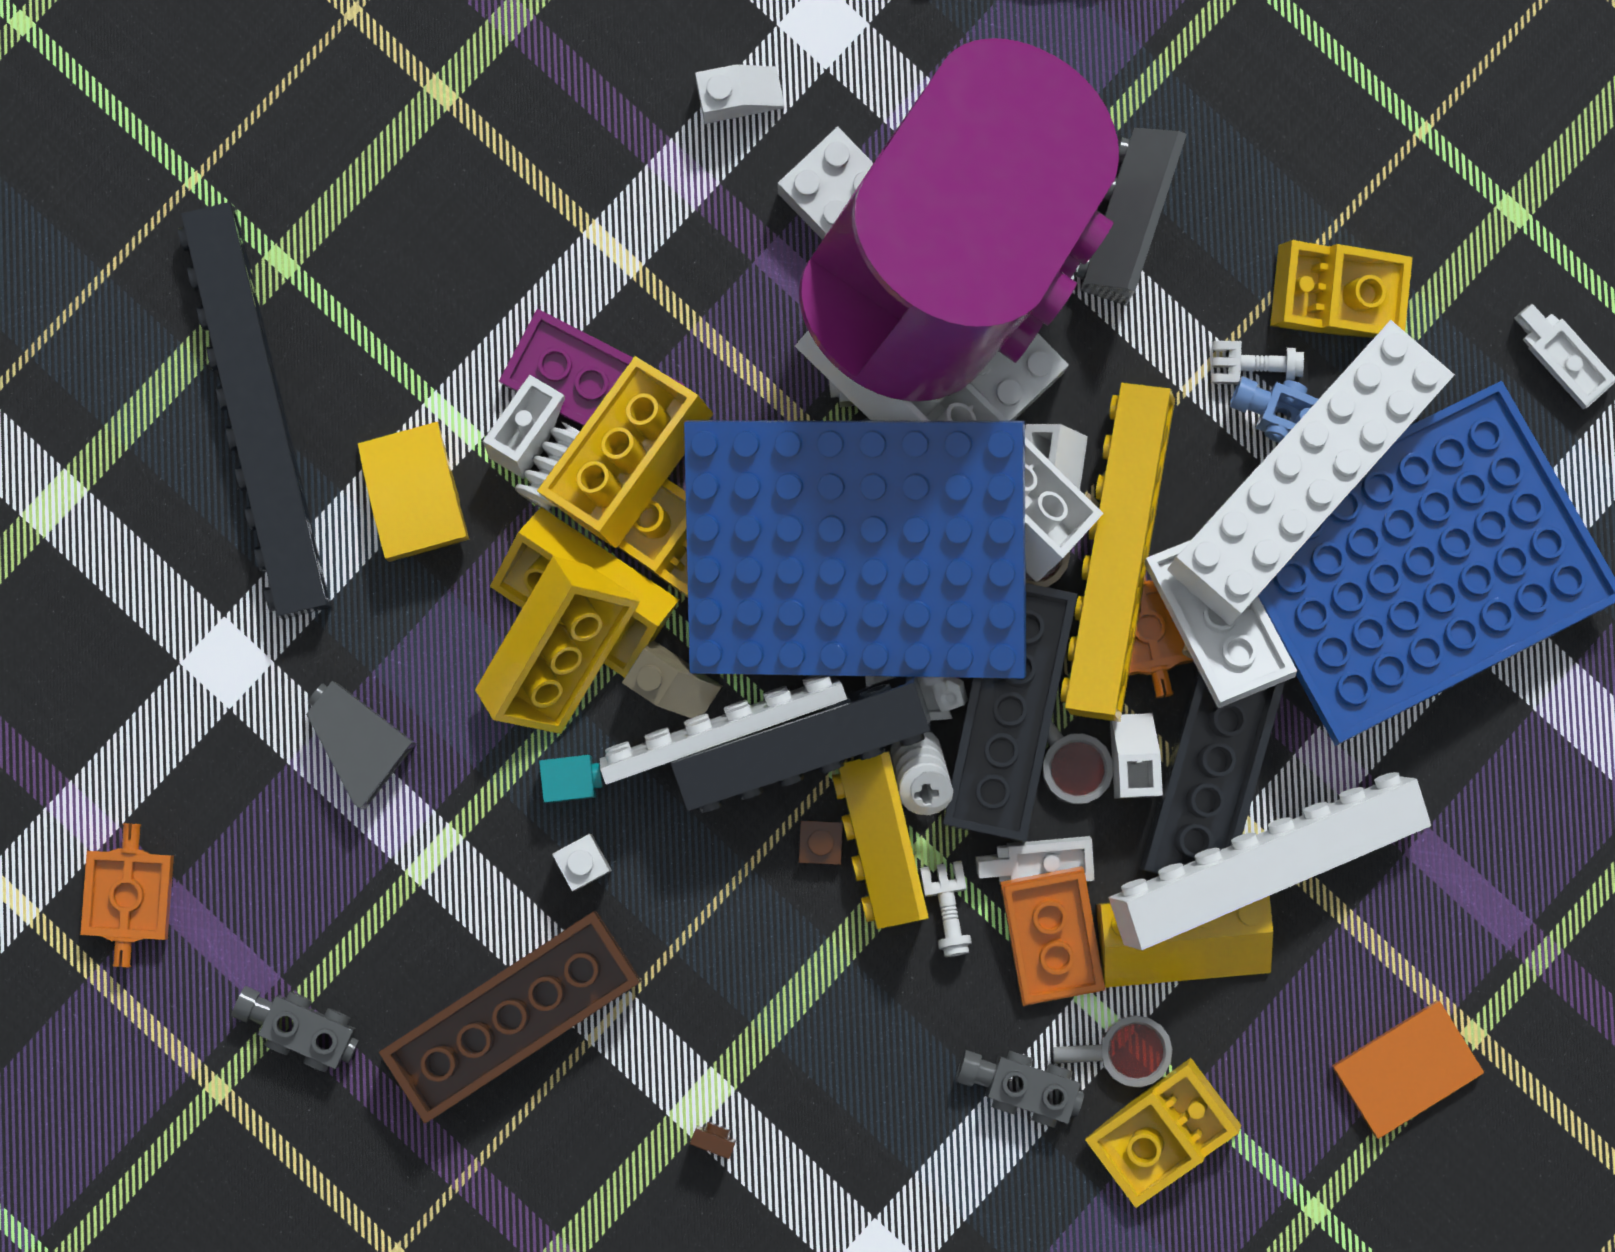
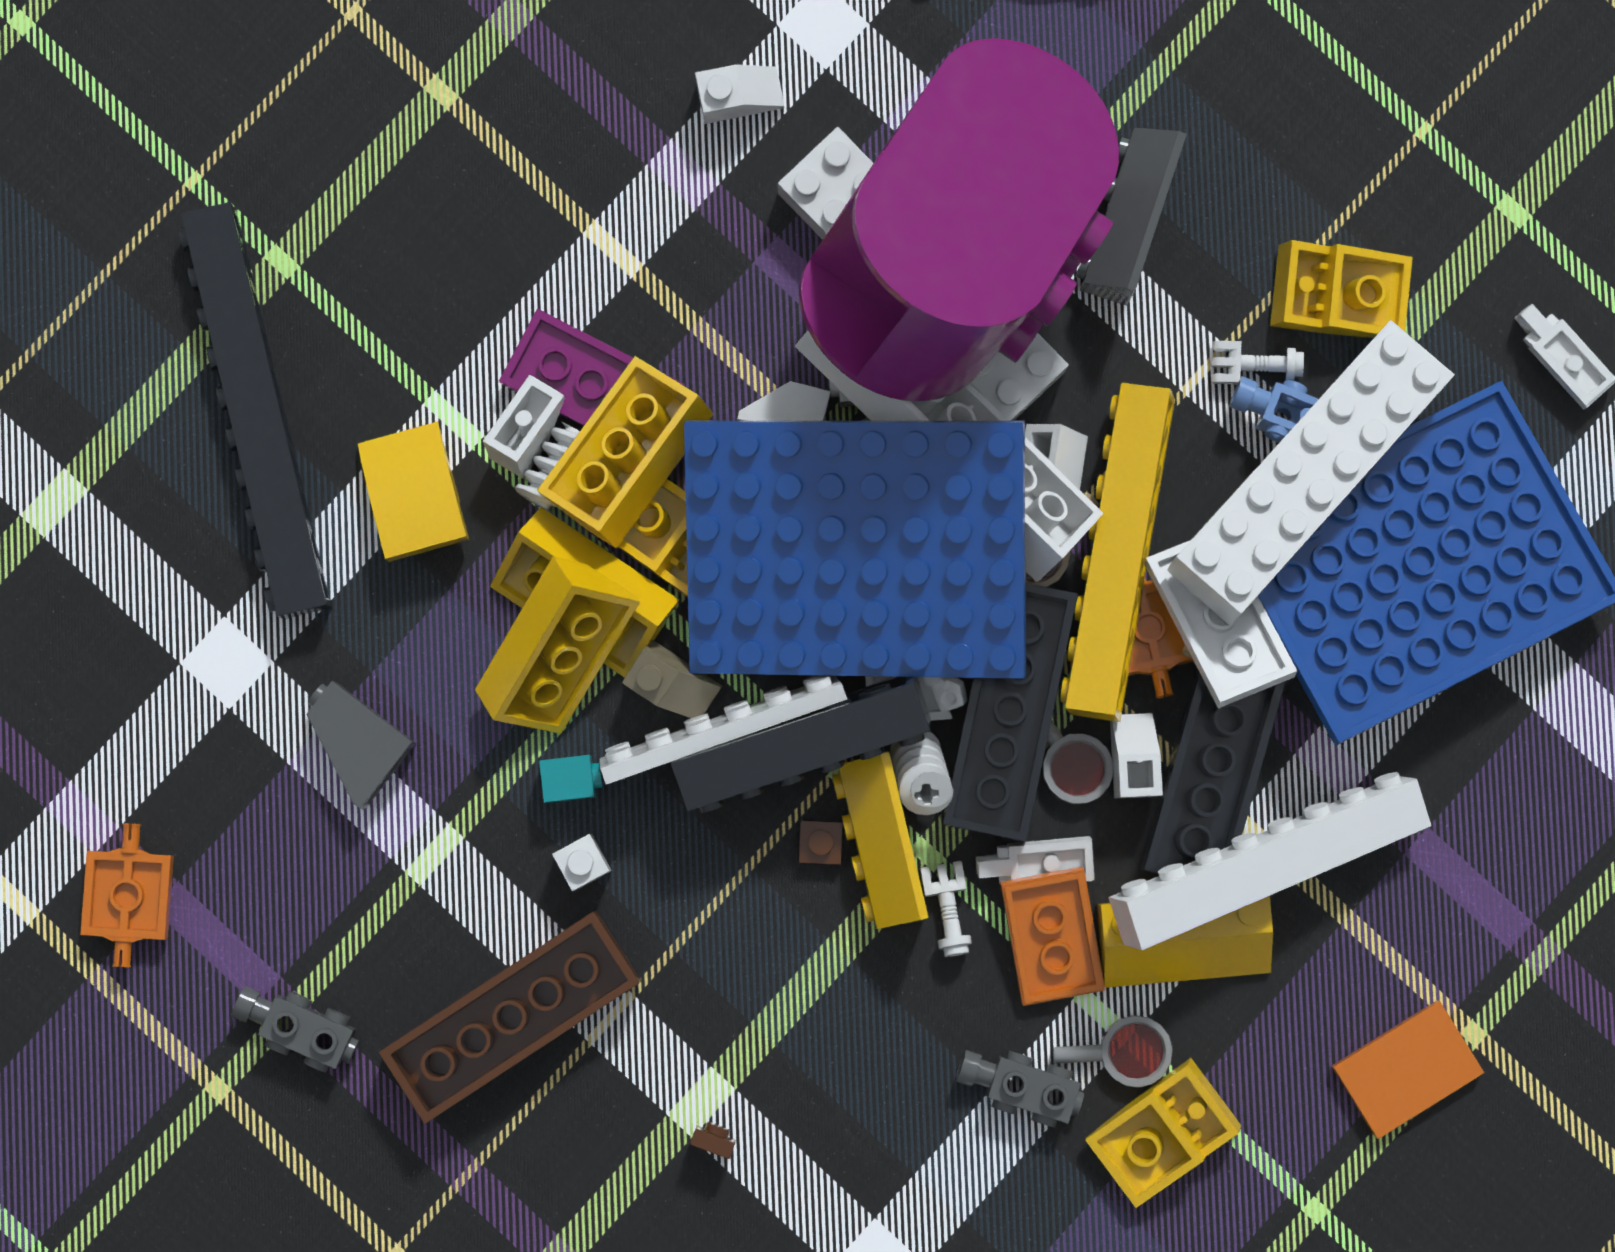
none -> white slope [737,381,831,421]

